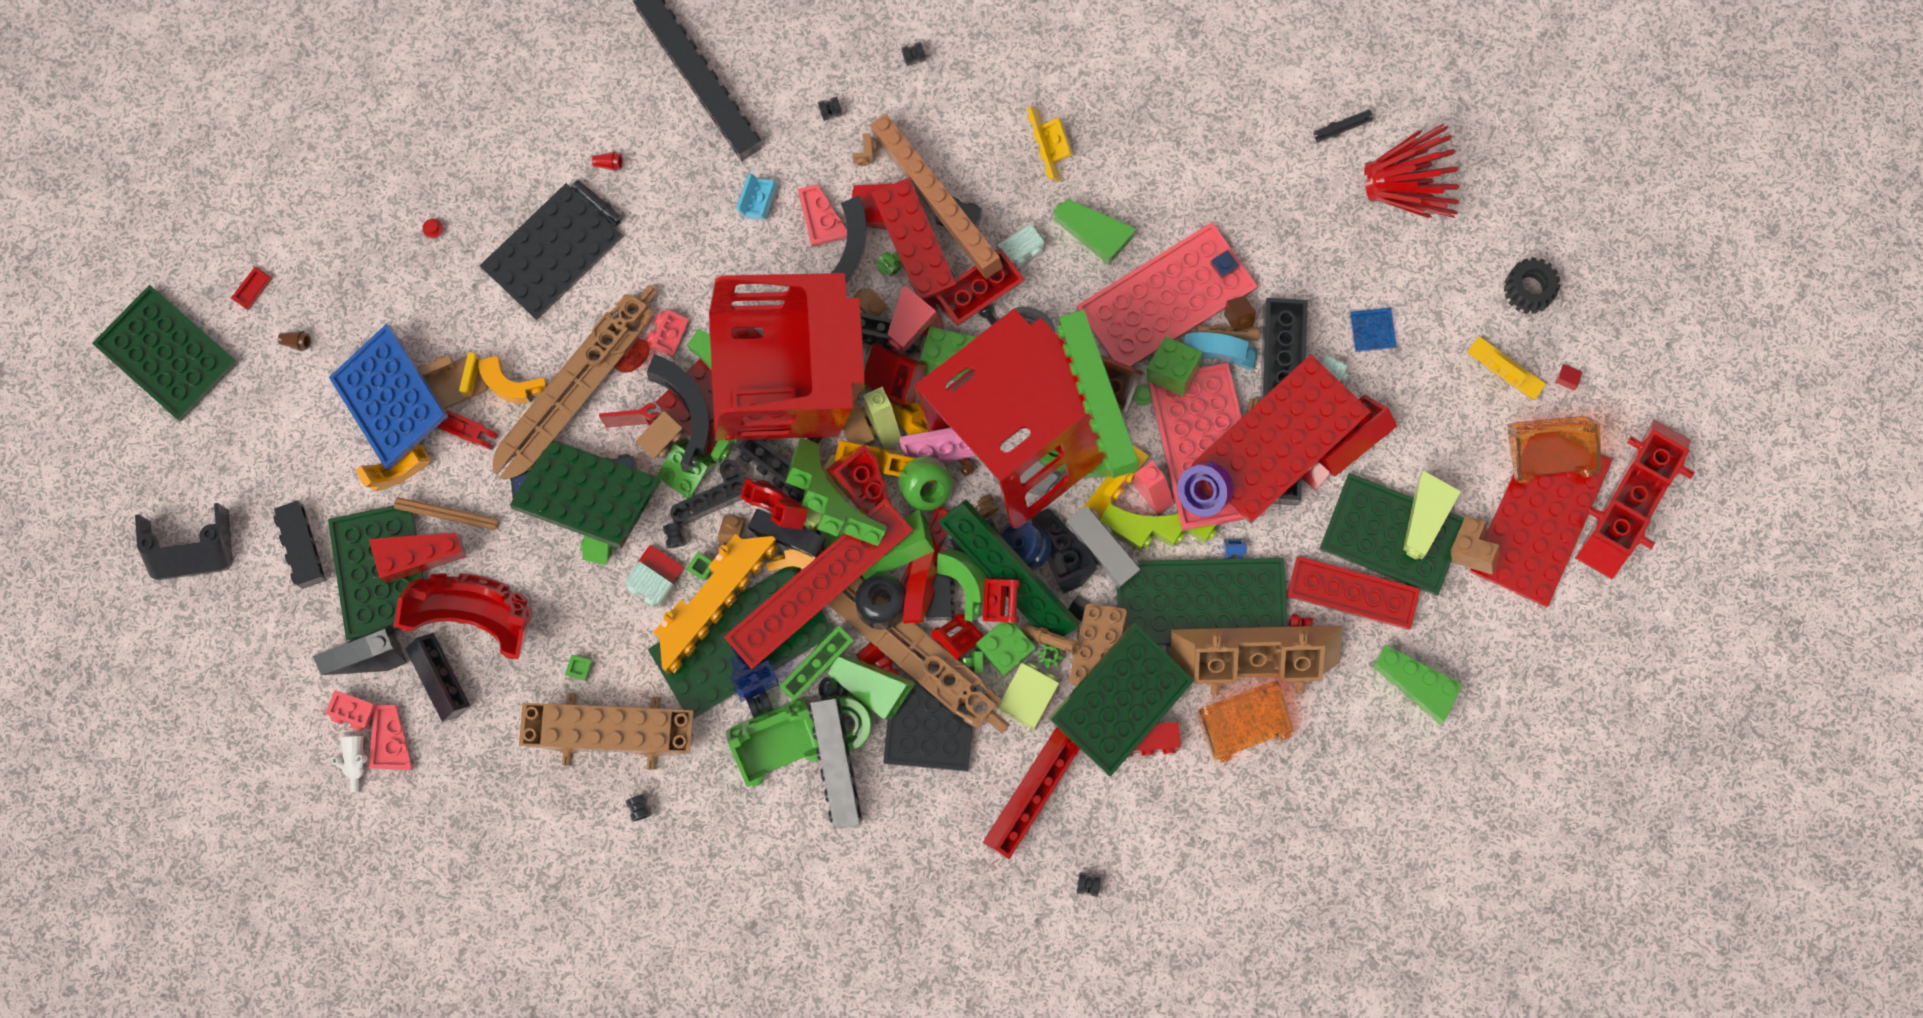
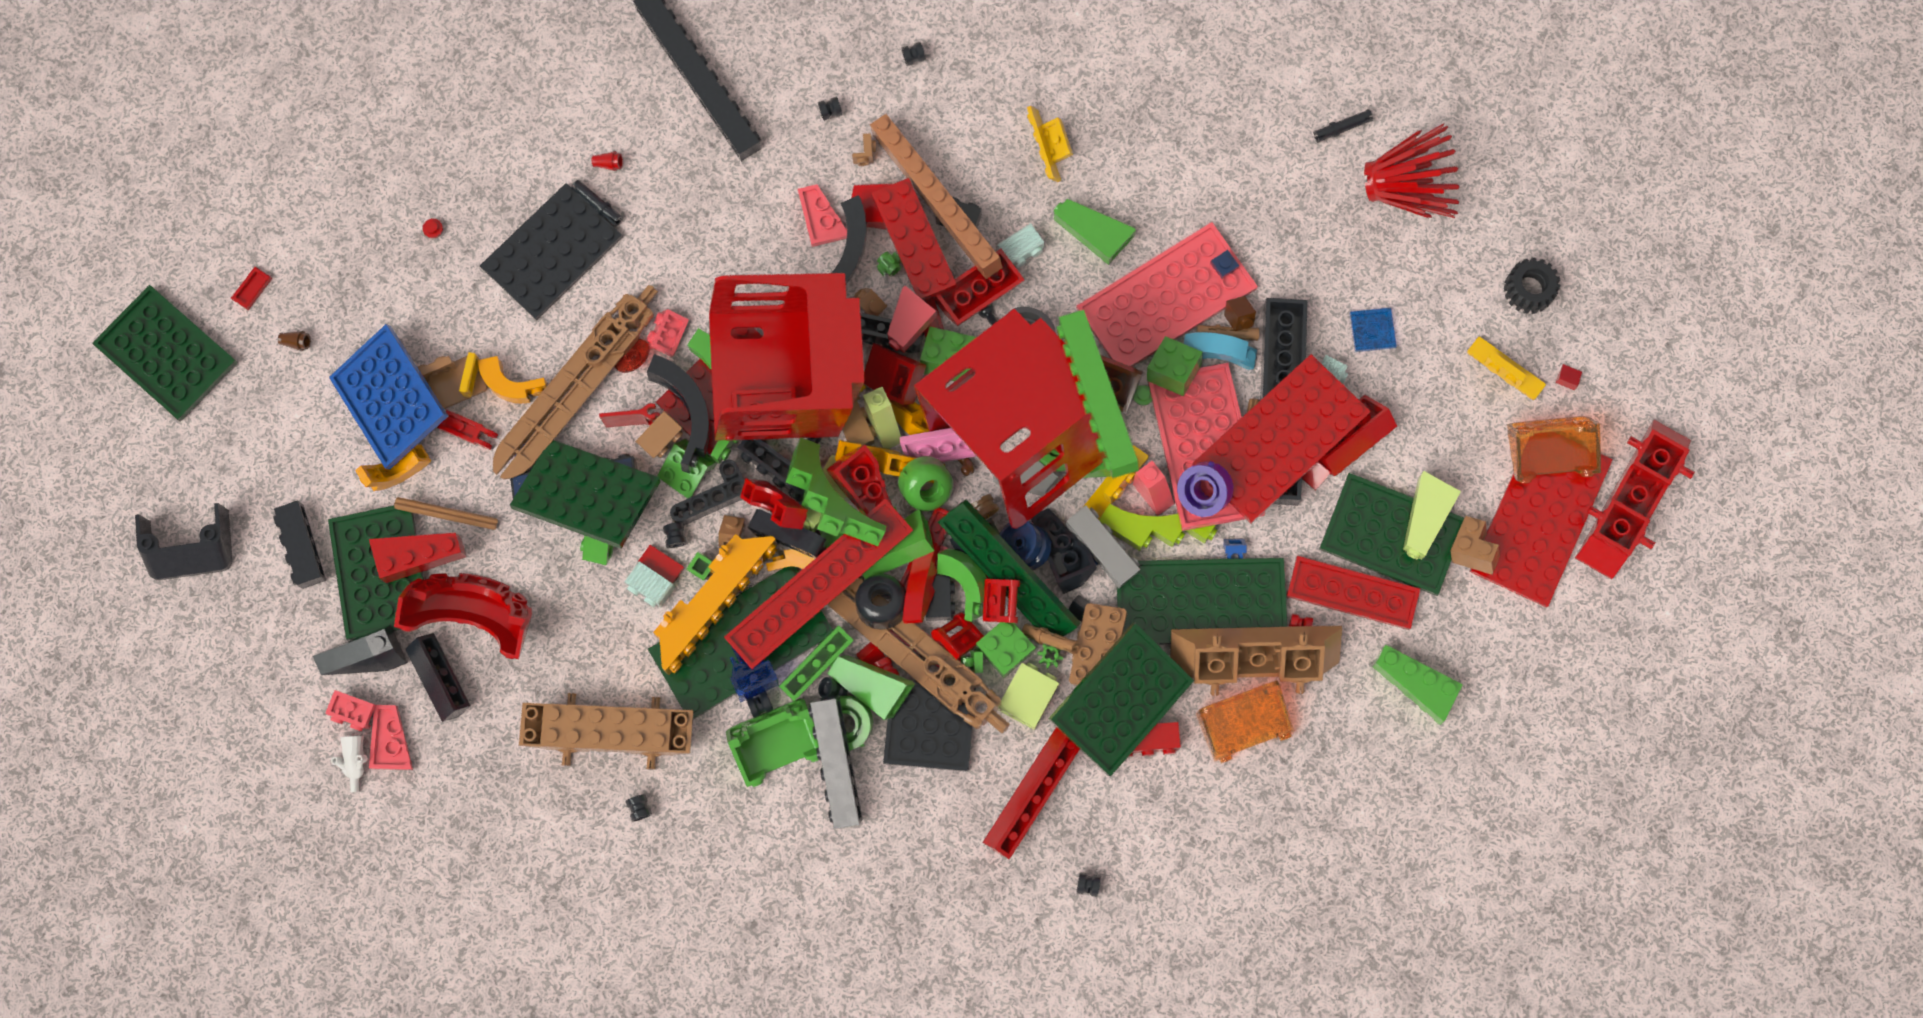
bright green plate [565,654,593,681] -> none
medium azure bracket [736,173,778,220] -> none

